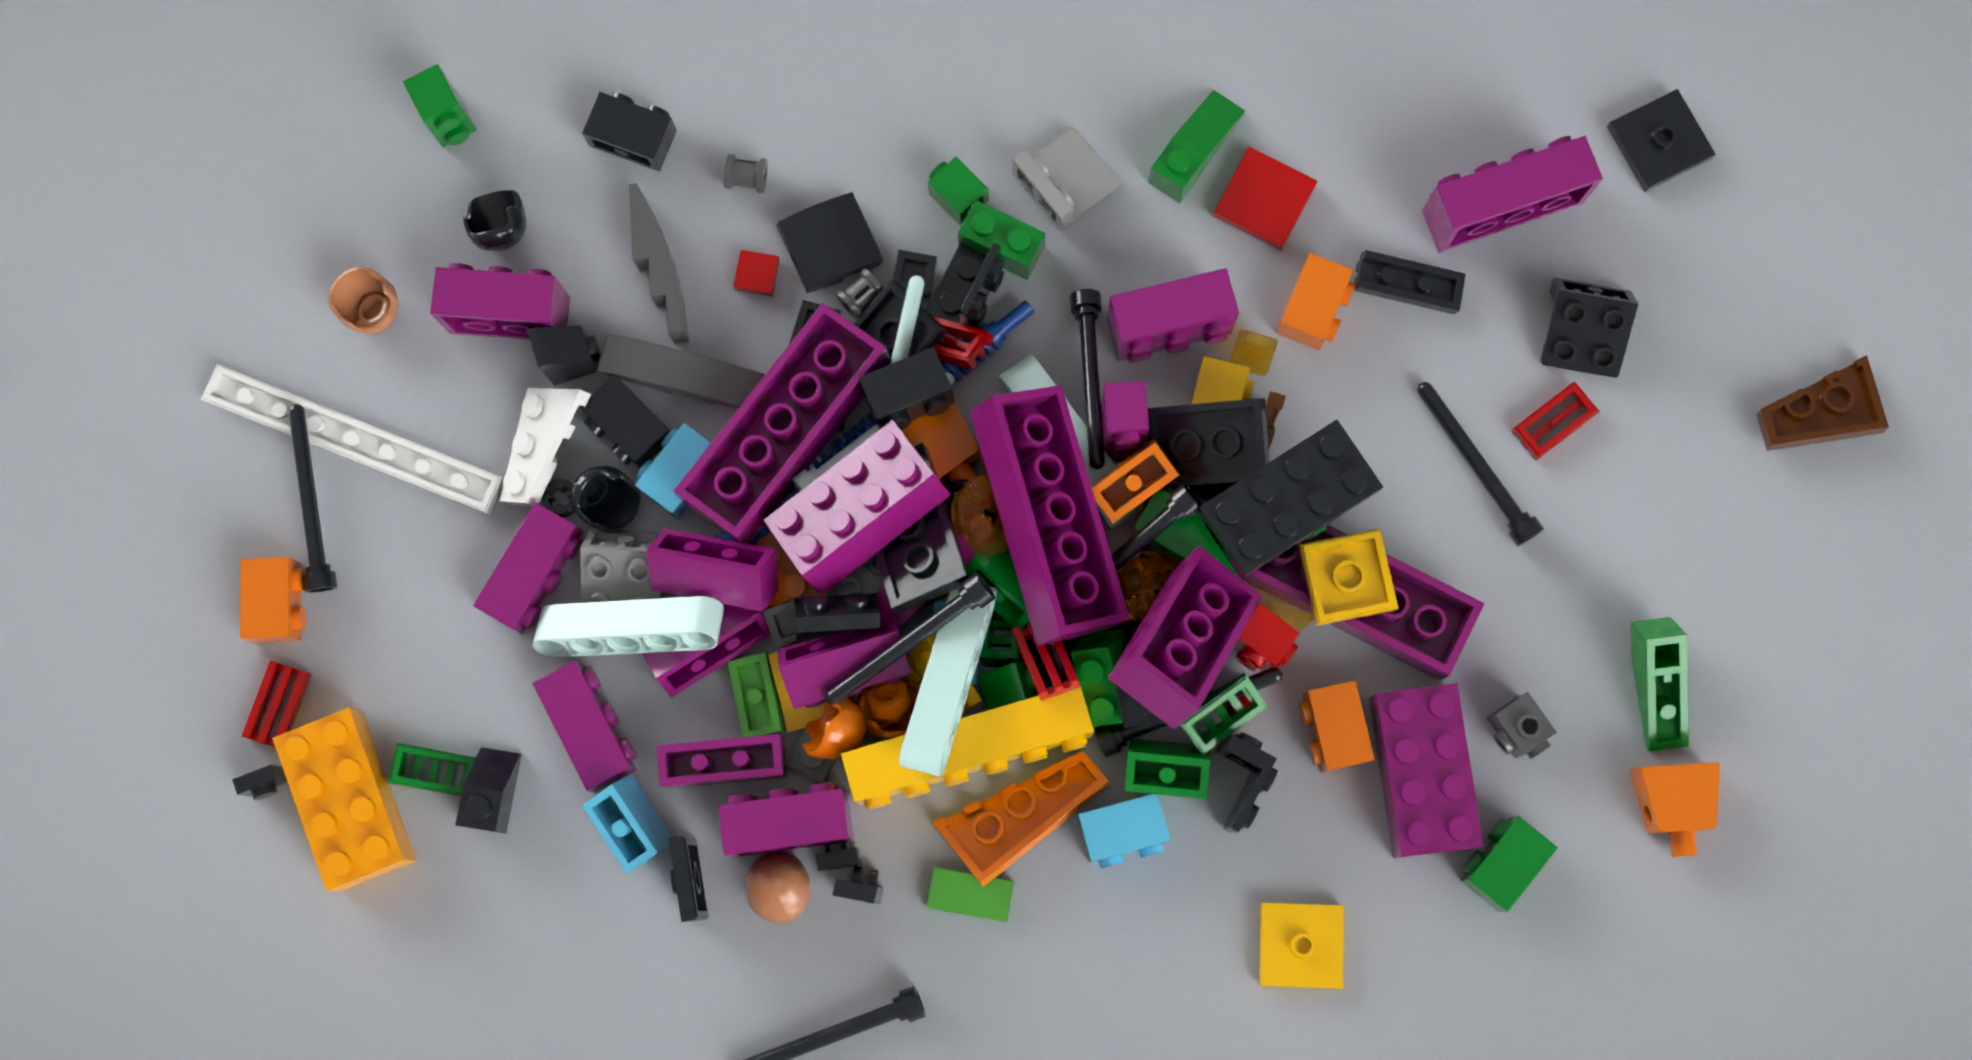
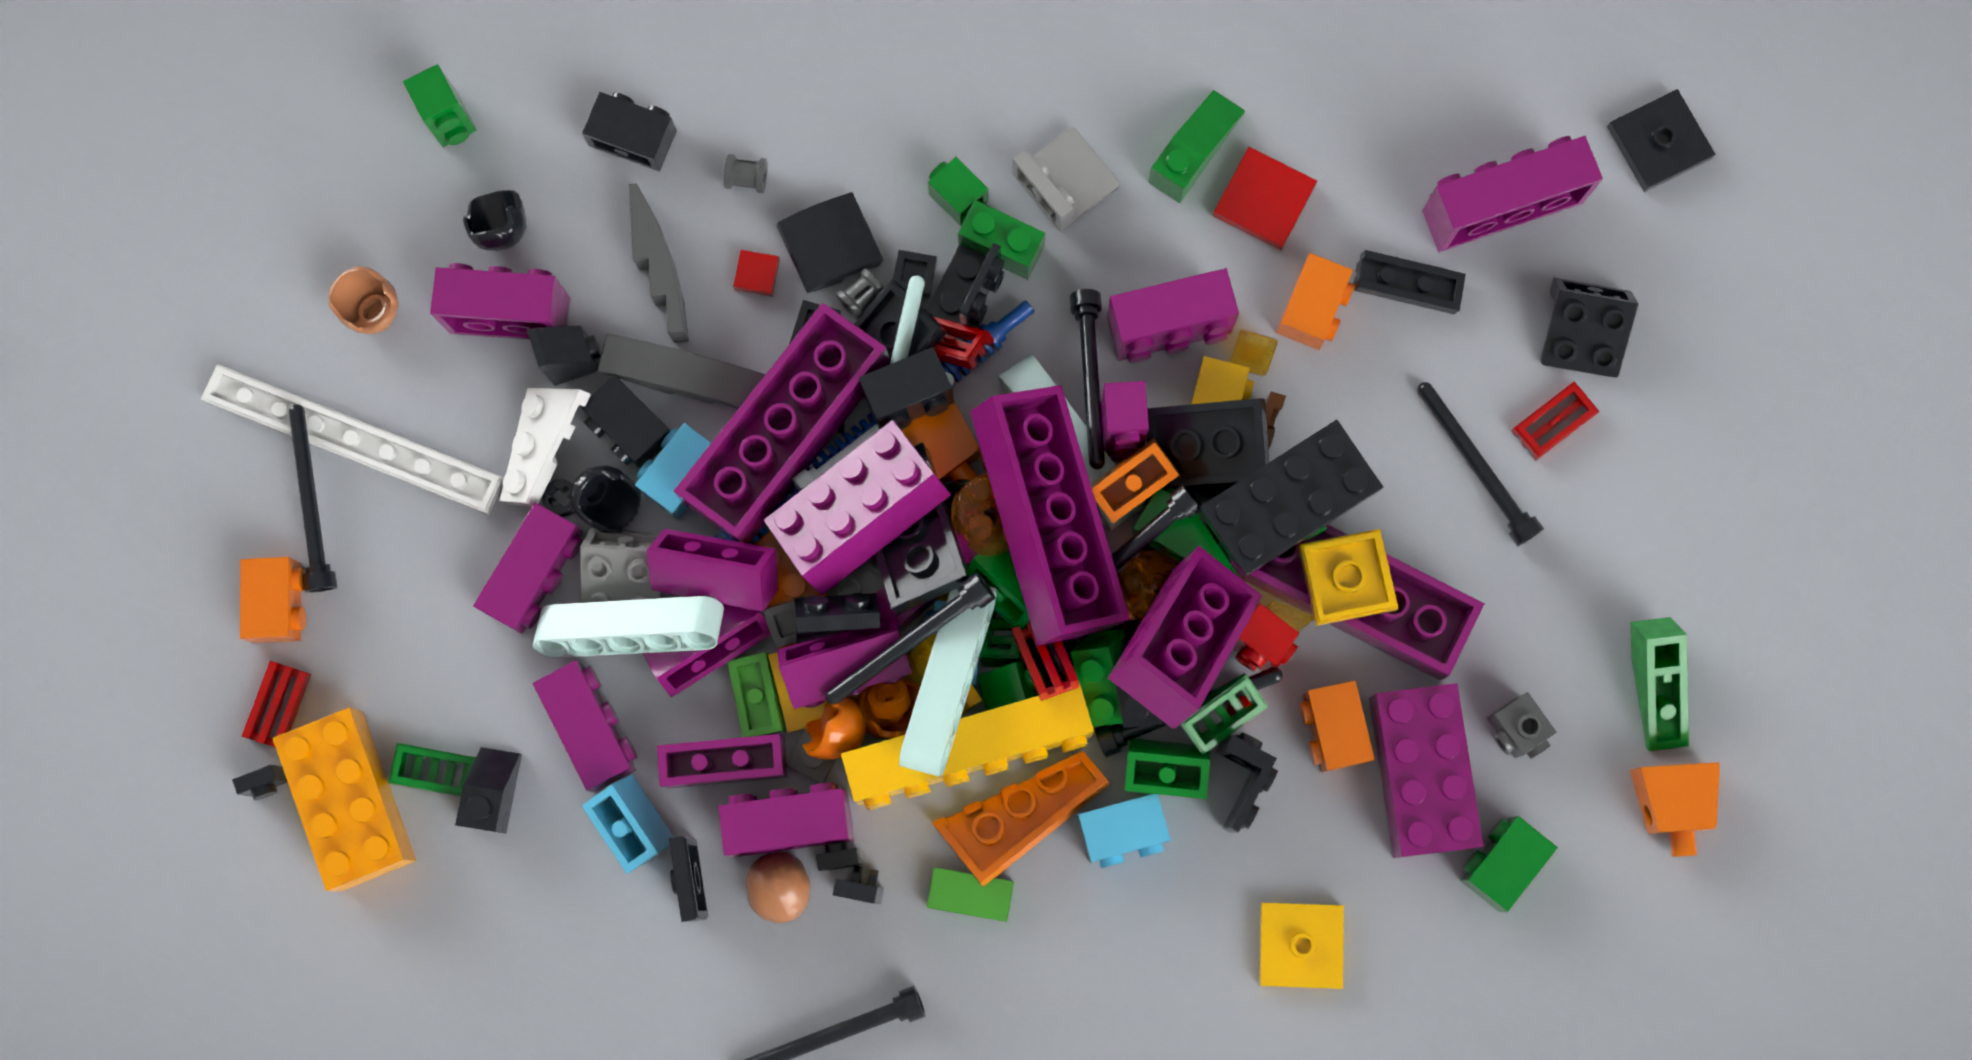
reddish brown wing [1757,355,1889,451] -> none

